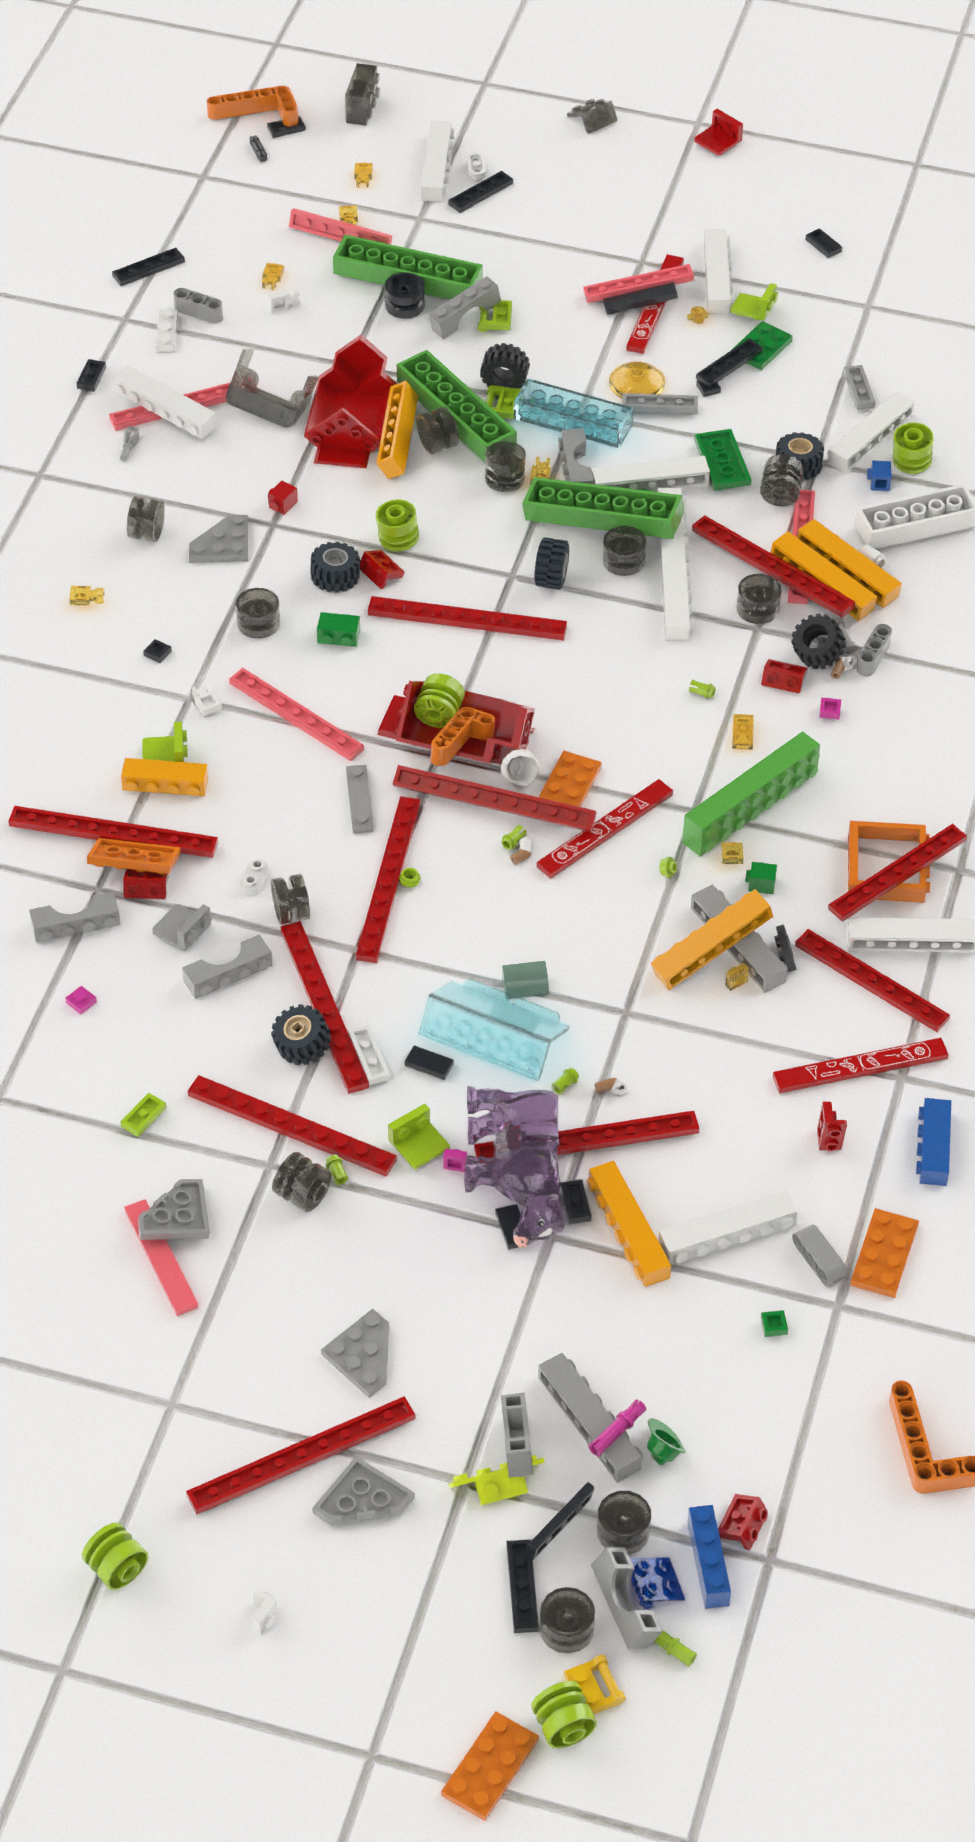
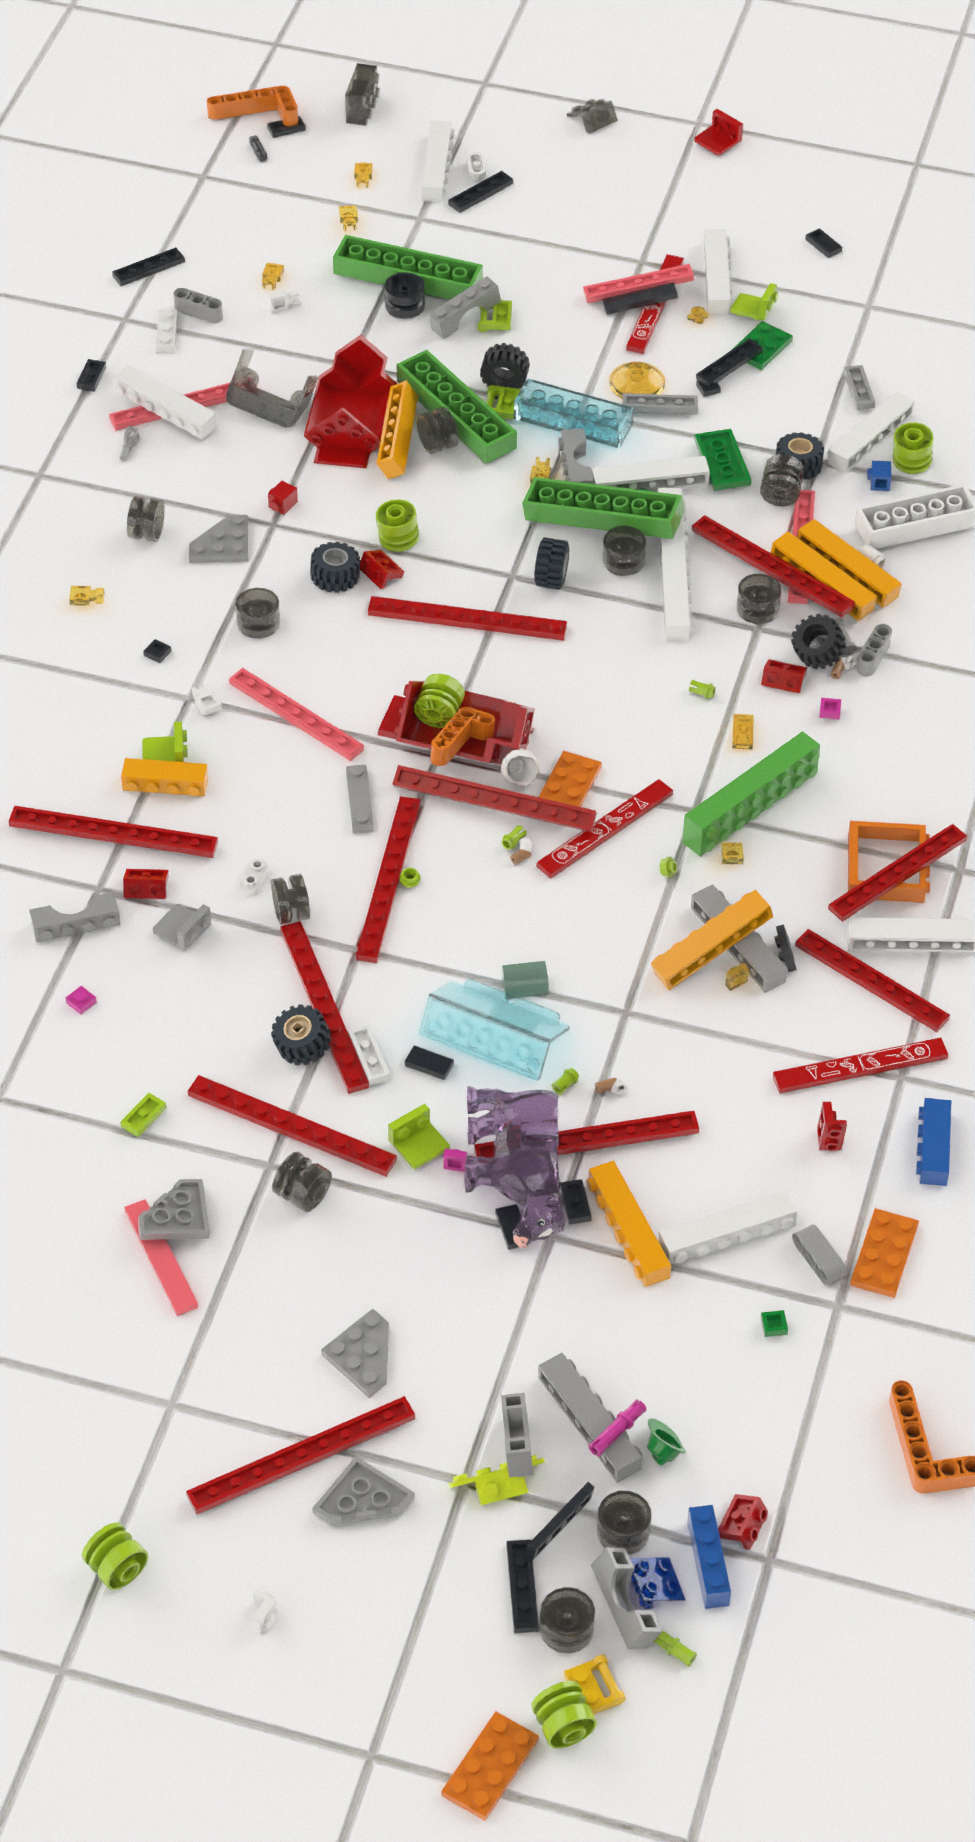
orange plate [87,838,181,875] -> none
light grey arch [182,934,272,999] -> none
coral plate [289,208,393,244] -> none
green brick [317,612,360,647] -> none
lime pin [325,1155,349,1185] -> none
clear smoke wheel [485,441,526,492] -> none
green brick [745,862,777,894] -> none

